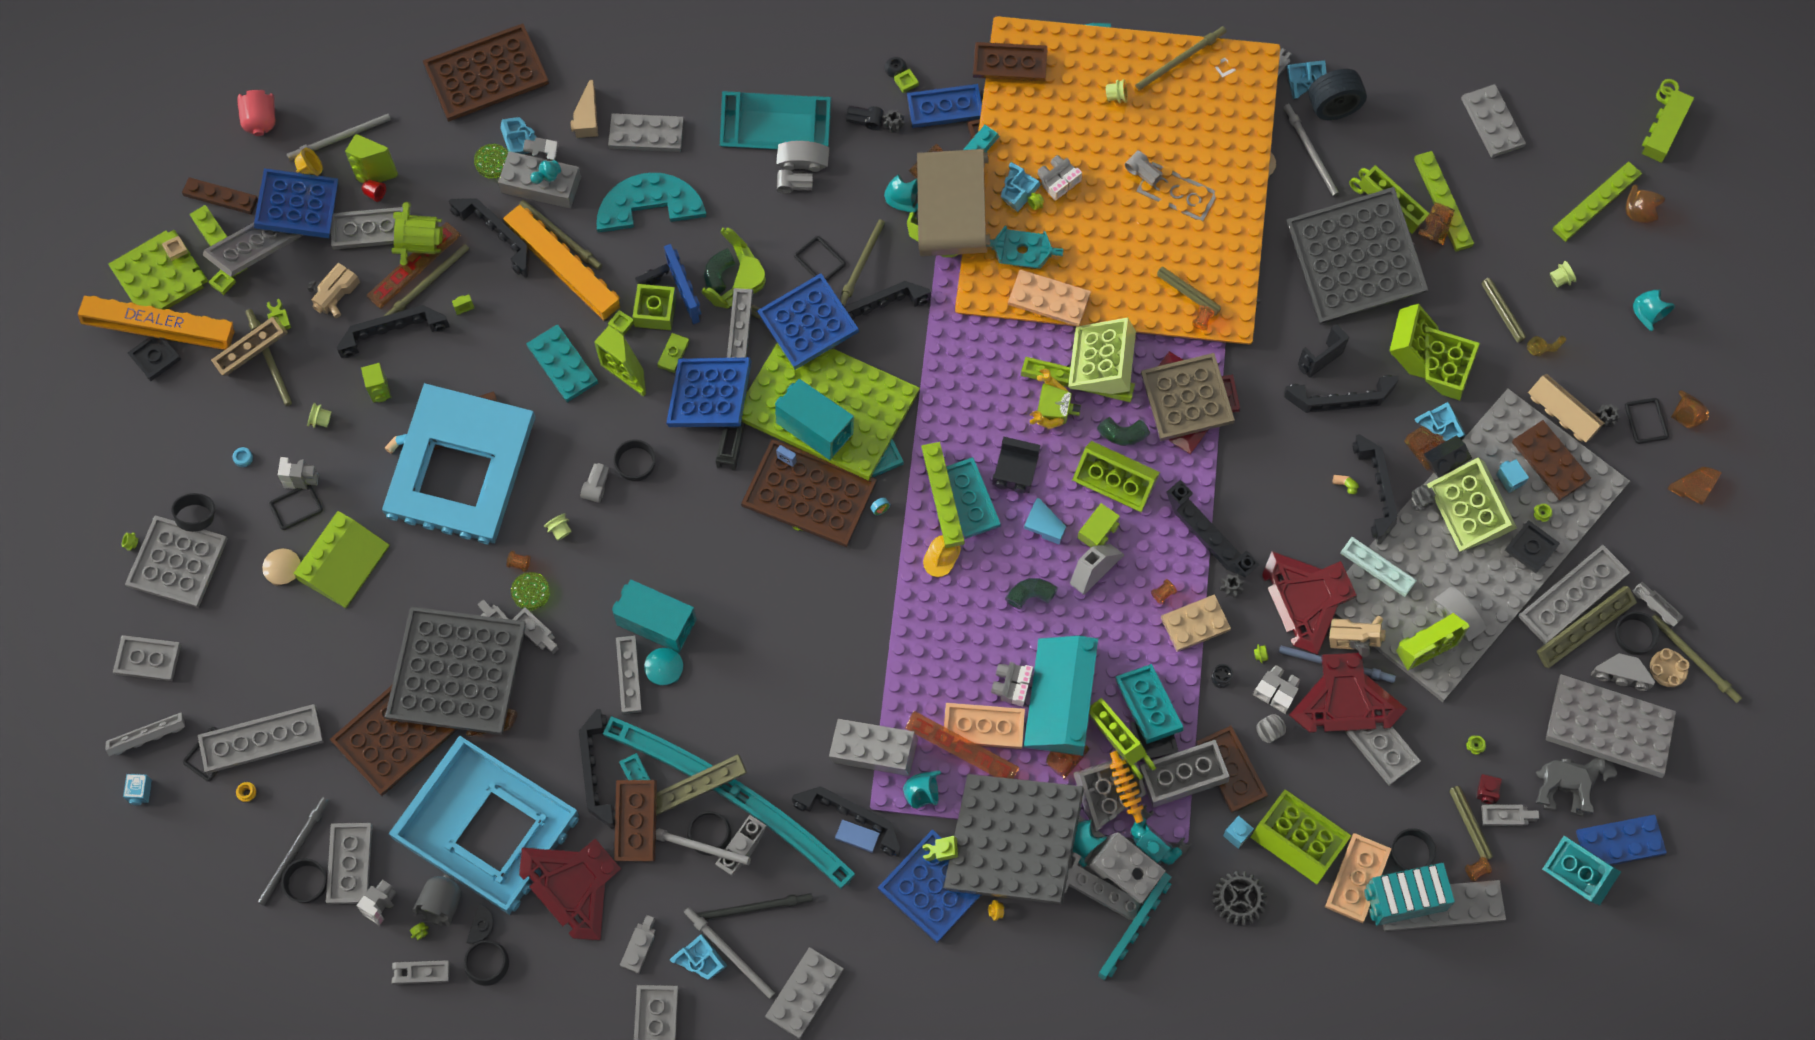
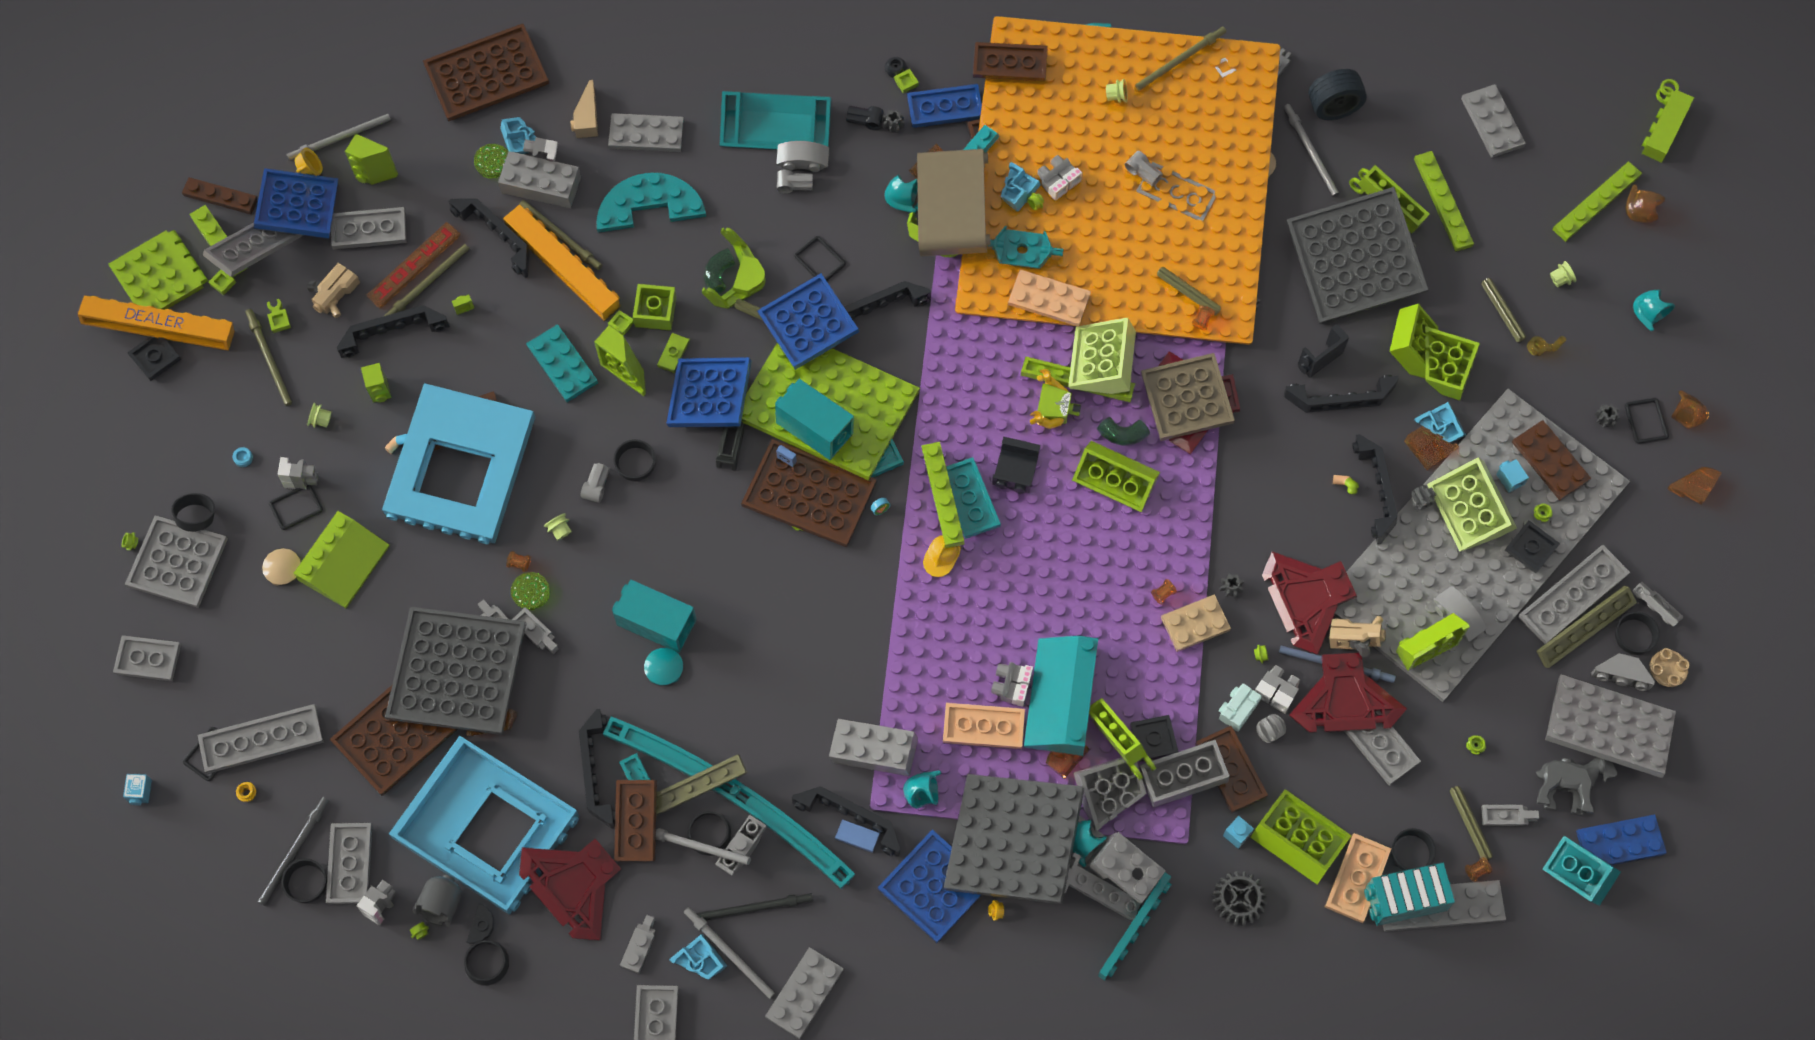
light grey plate [106,712,185,756] -> none
tan plate [162,236,188,261] -> none
tan brick [211,317,288,376] -> none
coral cylinder [237,90,275,136] -> none
red hat [362,180,386,202] -> none
lime container [392,202,443,265] -> none
light grey plate [392,960,450,985] -> none
teal animal [530,160,561,184] -> none
light grey plate [616,636,642,714] -> none
black plate [635,264,670,285] -> none
blue plate [664,244,701,324] -> none
light grey plate [727,288,753,358] -> none
olive bar [840,219,885,307] -> none
clear orange tile [905,711,1019,779] -> none
lime plate [923,836,958,861] -> none
clear green cylinder [1005,578,1058,609] -> none
medium azure slope [1024,498,1067,545] -> none
light grey slope [1070,544,1124,595] -> none
lime brick [1077,503,1120,548] -> none
light orange piece [1110,750,1144,823] -> none
teal plate [1115,664,1183,744] -> none
teal torso [1131,805,1192,865] -> none
black slope [1166,480,1260,578] -> none
black wheel [1211,664,1233,688] -> none
medium azure slope [1286,60,1326,99] -> none
light aqua tile [1341,537,1417,597] -> none
clear orange slope [1418,203,1455,245] -> none
black brick [1424,435,1472,478] -> none
dark red bracket [1476,774,1502,804] -> none
tan brick [1528,374,1605,442] -> none
olive bar [1652,614,1742,703] -> none
none -> light aqua brick [1219,683,1262,732]

